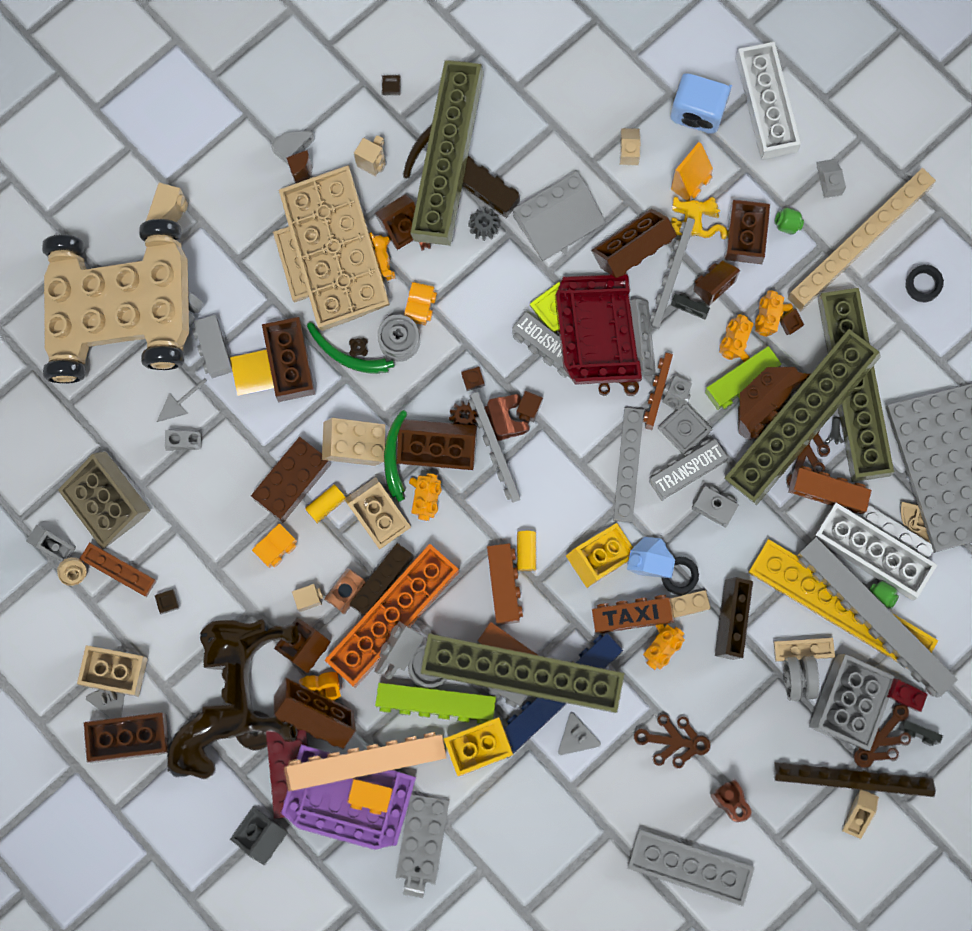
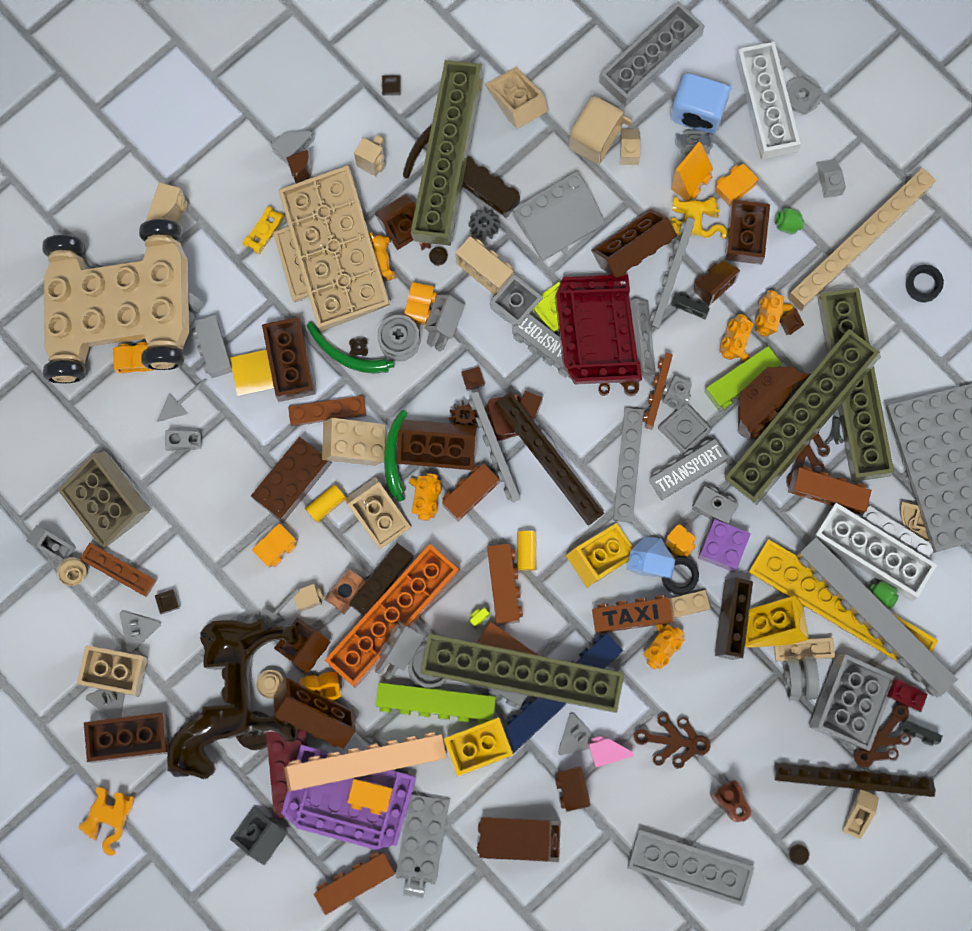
none -> light orange animal [79,787,135,856]
none -> light orange brick [113,342,153,373]
none -> light grey piece [120,611,161,653]
none -> yellow plate [243,206,285,255]
none -> tan plate [256,670,284,699]
none -> light grey piece [259,588,299,627]
none -> dark orange plate [288,396,366,427]
none -> dark orange brick [314,851,396,915]
none -> light grey hinge [424,295,465,352]
none -> dark brown plate [429,247,448,266]
none -> dark orange brick [442,463,500,522]
none -> tan brick [455,236,514,295]
none -> neon yellow plate [469,608,490,628]
none -> reddish brown slope [477,817,561,862]
none -> tan slope [485,67,548,129]
none -> light grey slope [489,275,543,326]
none -> dark brown plate [494,391,604,526]
none -> reddish brown slope [554,766,591,812]
none -> tan piece [569,96,632,165]
none -> bright pink slope [588,735,634,767]
none -> light grey brick [599,1,705,107]
none -> light orange brick [665,524,696,557]
none -> light grey plate [676,129,714,155]
none -> medium lavender brick [699,519,751,573]
none -> light orange brick [715,163,759,206]
none -> yellow slope [745,596,809,648]
none -> light grey plate [786,76,822,115]
none -> dark brown plate [789,845,809,865]

